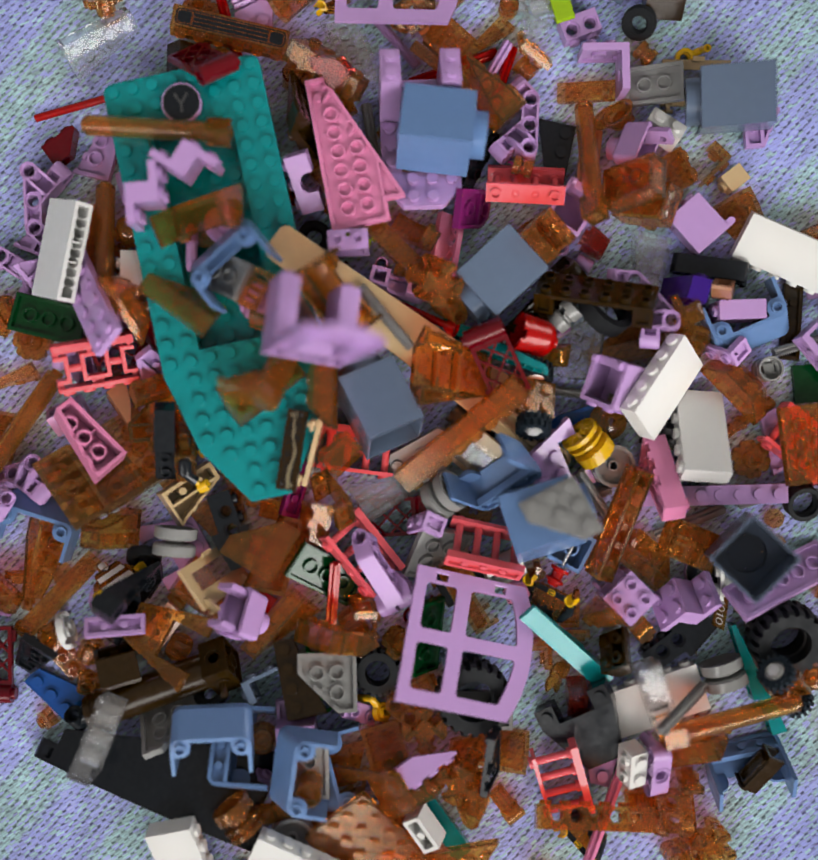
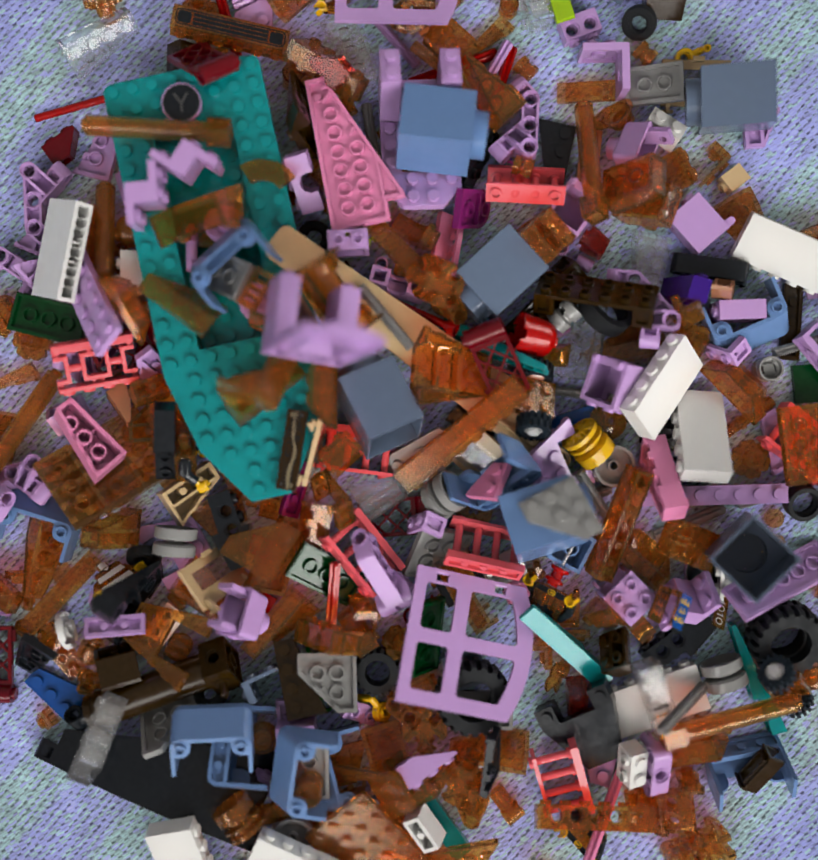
clear orange wing [516,30,553,71] -> none
none -> clear orange tile [240,159,296,189]
none -> bright pink wing [465,462,512,502]
none -> clear orange piece [648,584,692,631]

